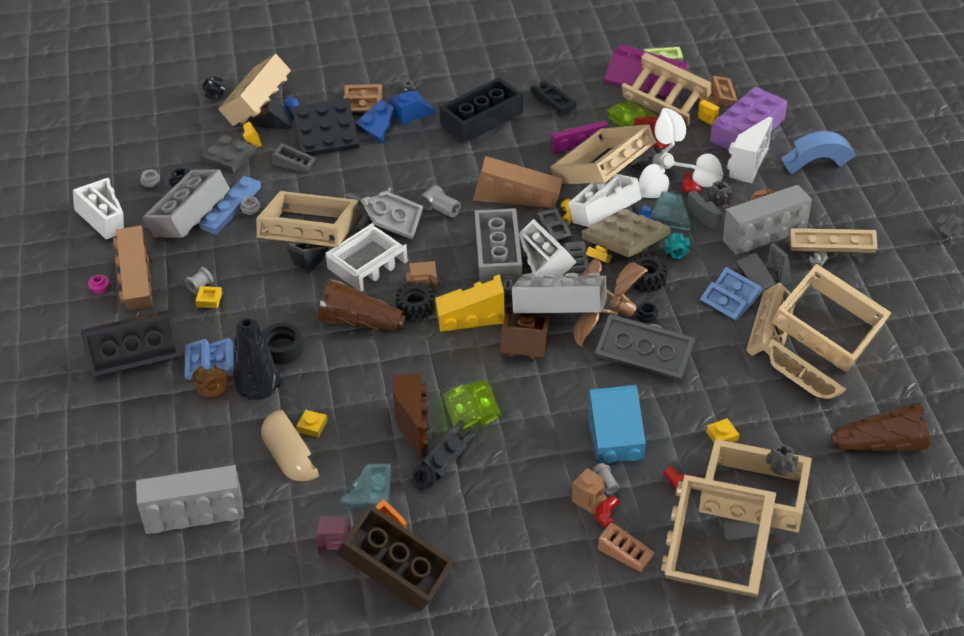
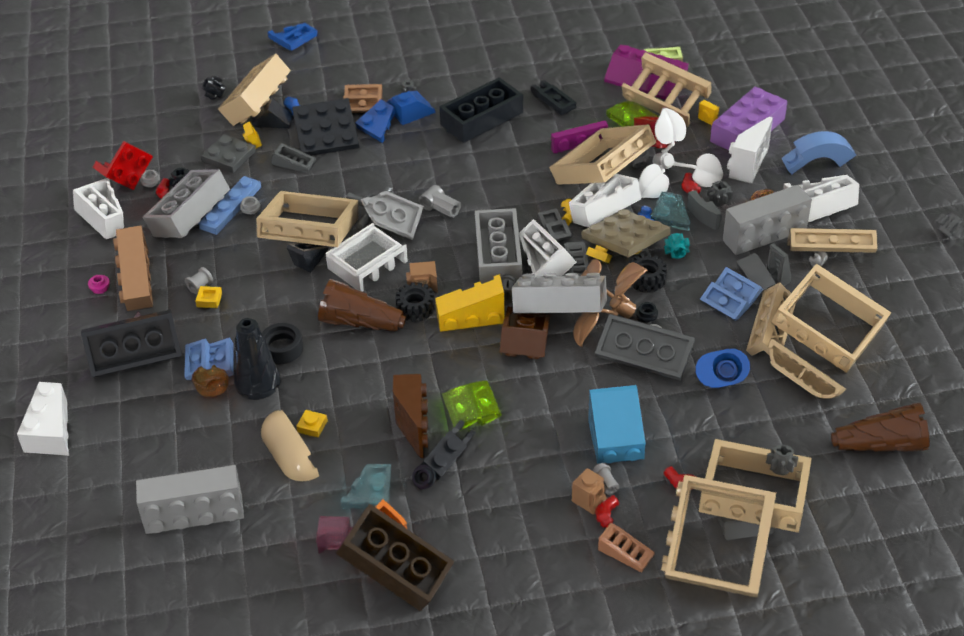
medium nougat wedge [472,156,563,208] -> none
medium nougat slope [696,76,738,107] -> none
yellow plate [706,418,739,442] -> none
none -> white wedge [17,382,69,456]
none -> red bracket [92,141,153,190]
none -> red arm [156,178,170,199]
none -> blue wing [268,23,318,51]
none -> blue piece [695,349,750,388]
none -> white wedge [783,175,859,222]

